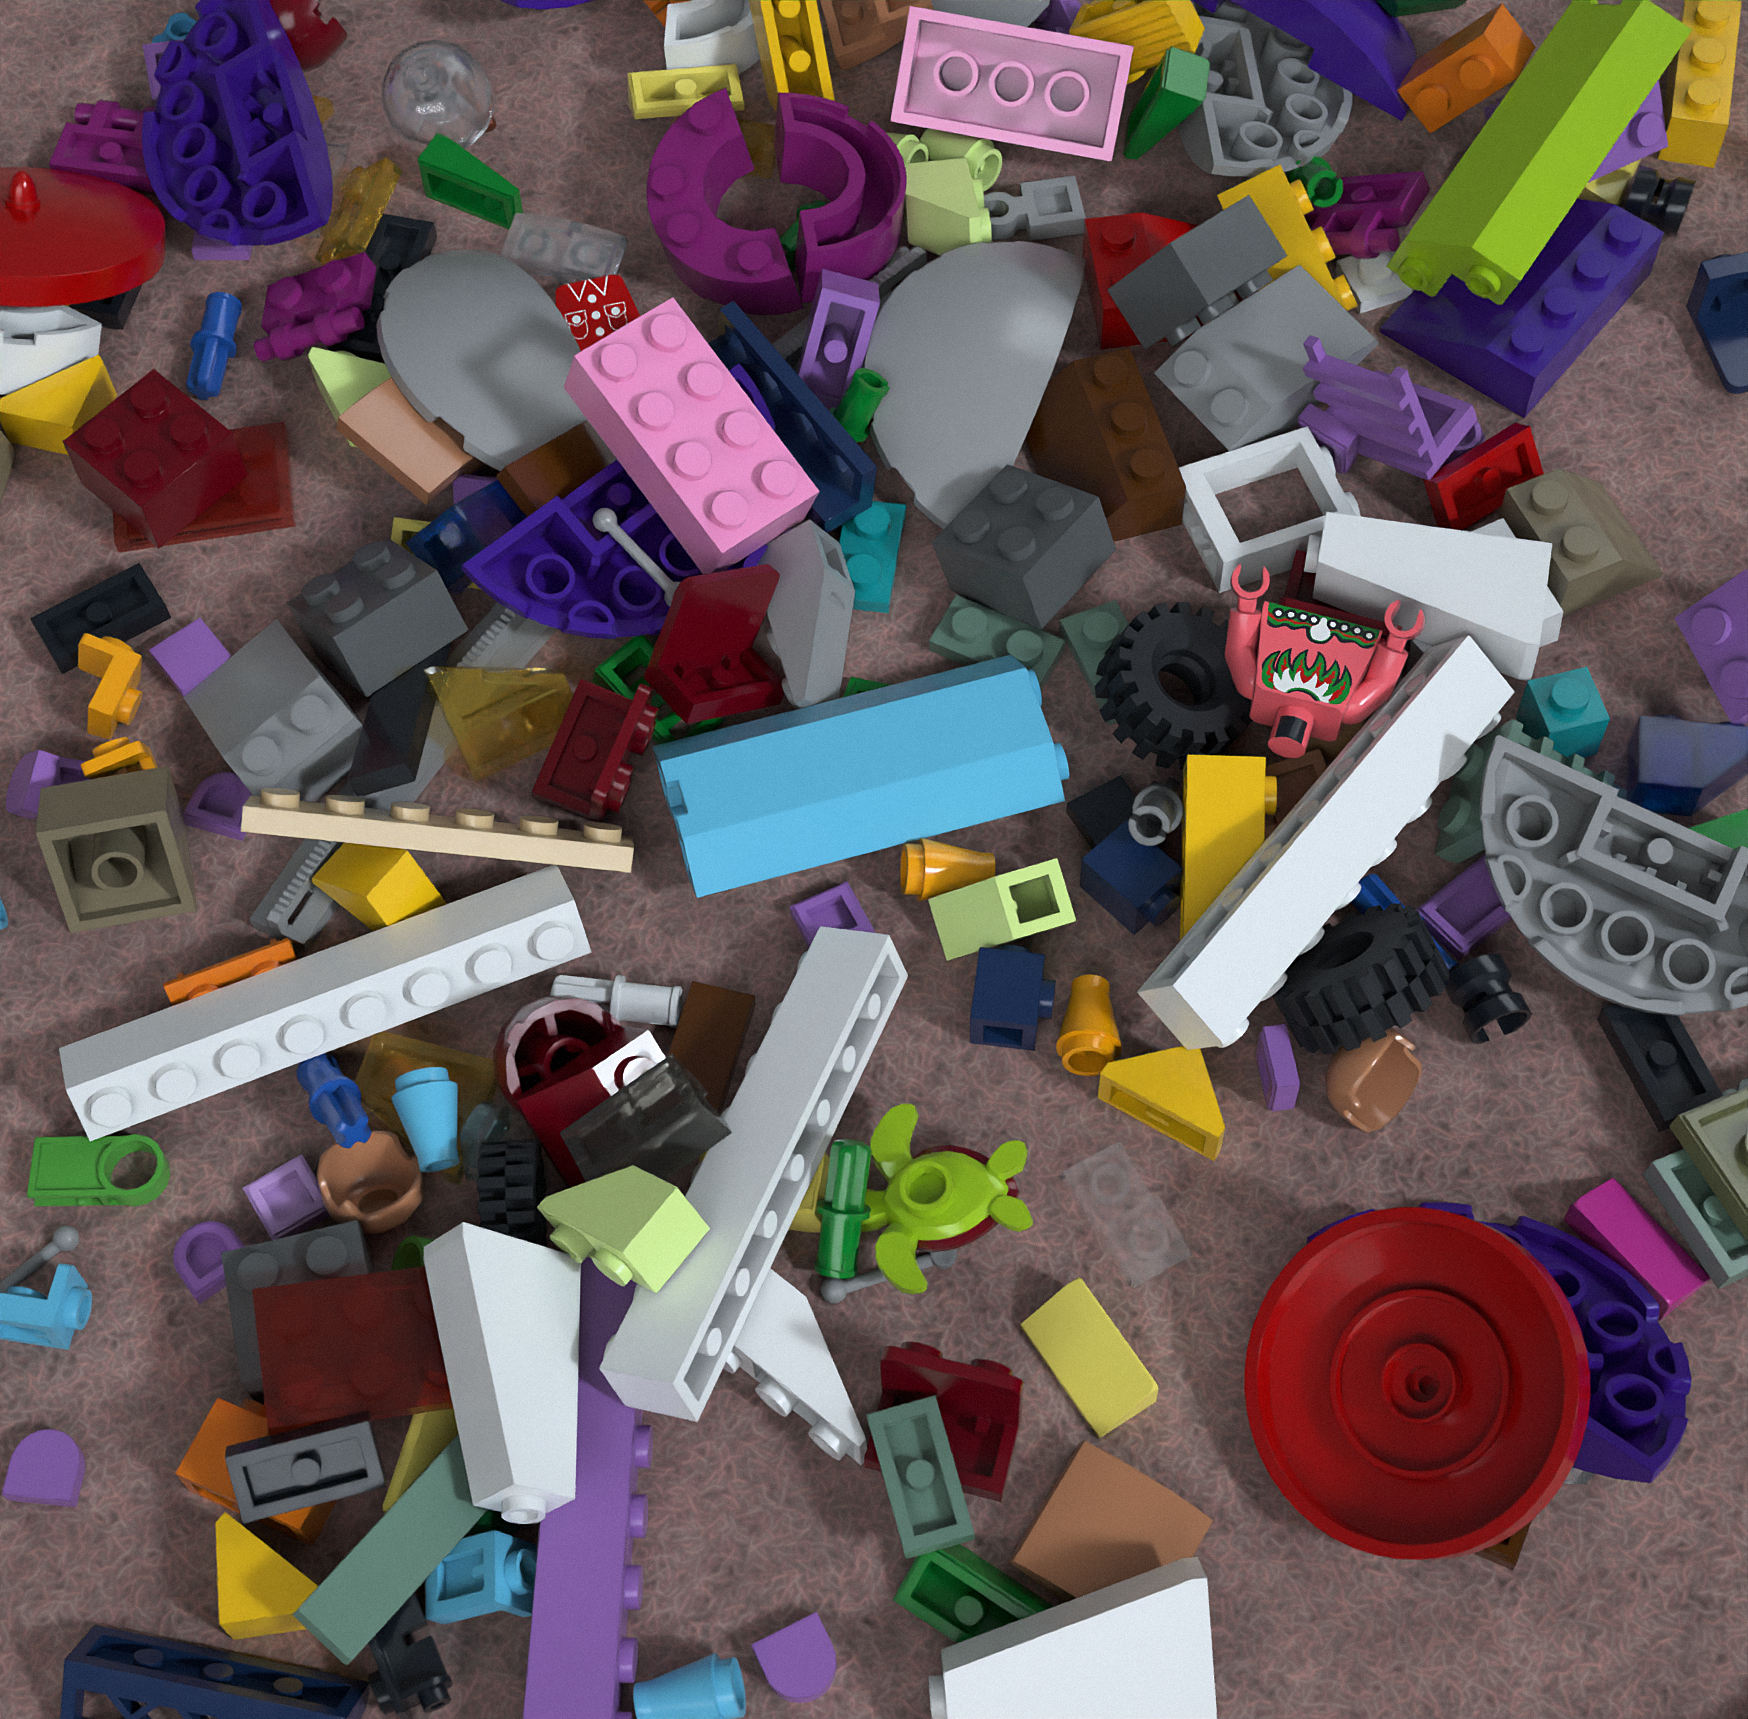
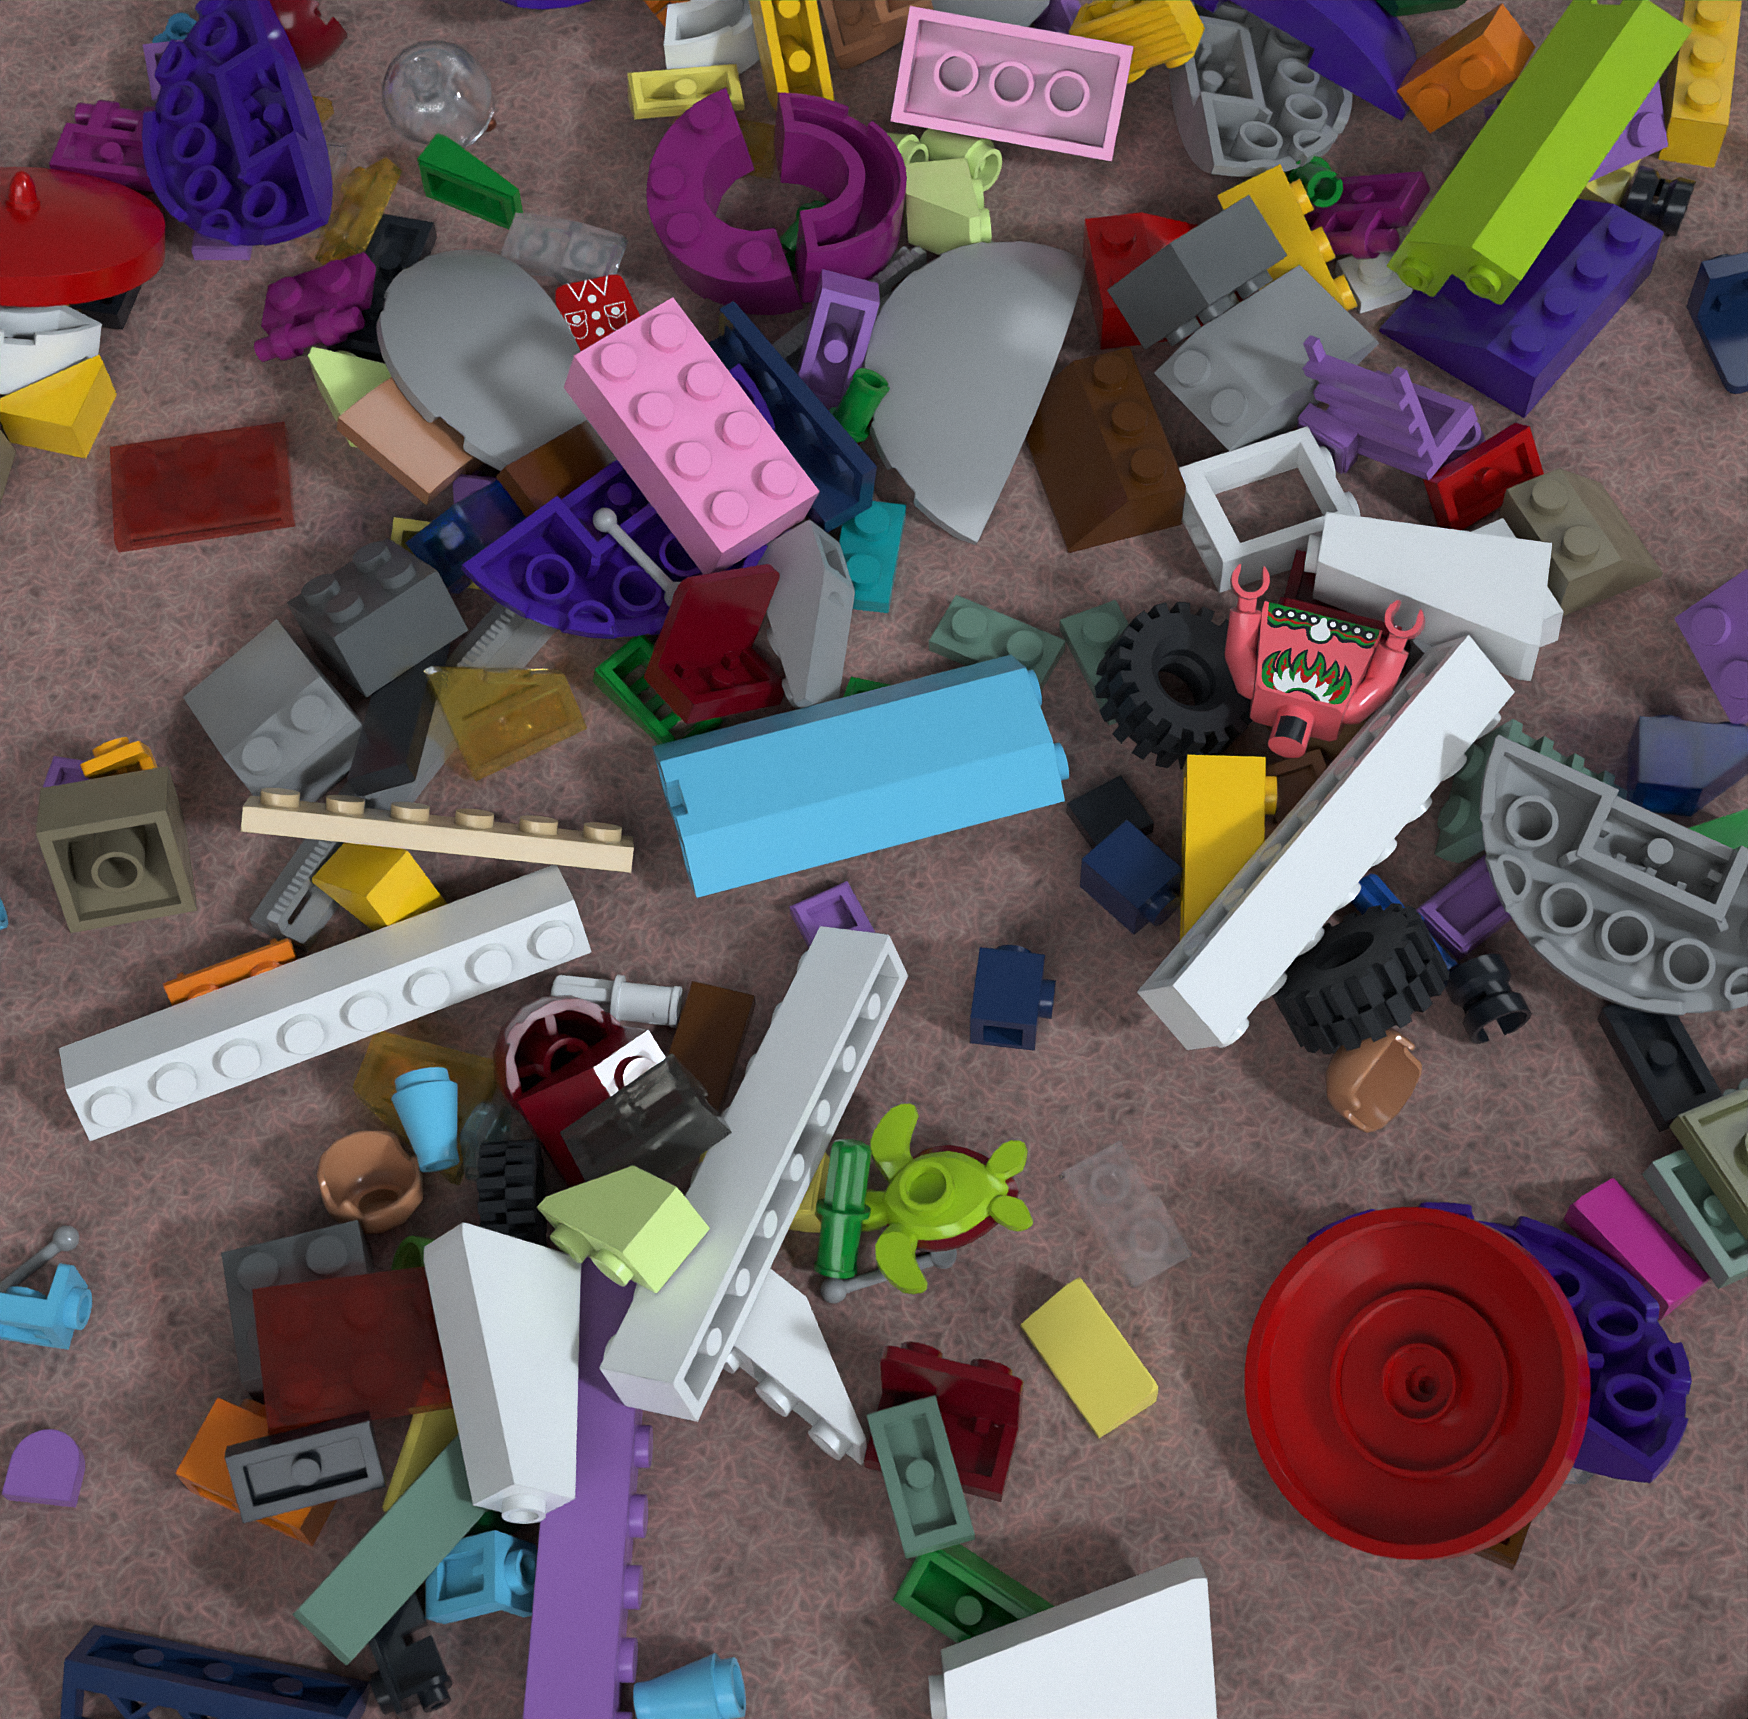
medium lavender tile [6,750,60,819] -> none
bright green piece [27,1134,170,1206] -> none
black plate [30,563,171,674] -> none
dark red brick [62,369,248,549] -> none
light orange bracket [78,633,143,740] -> none
medium lavender tile [149,618,232,697] -> none
medium lavender tile [173,1221,245,1304] -> none
medium lavender tile [183,772,253,841] -> none
blue axle [186,292,242,401] -> none
yellow slope [215,1512,318,1640] -> none
lavender tile [243,1154,330,1240] -> none
blue axle [296,1053,372,1149] -> none
dark red bracket [531,679,659,823] -> none
medium lavender tile [751,1612,837,1703] -> none
light orange cone [900,838,995,901] -> none
yellowish green slope [928,858,1076,961] -> none
dark grey brick [932,464,1116,630] -> none
light grey plate [984,175,1086,241] -> none
nougat slope [1008,1441,1213,1602] -> none
light orange cone [1056,974,1122,1076] -> none
yellow slope [1098,1046,1225,1161] -> none
green slope [1123,46,1210,159] -> none
dark grey axle [1128,777,1184,846] -> none
medium lavender tile [1255,1023,1300,1112] -> none
teal brick [1516,667,1610,758] -> none

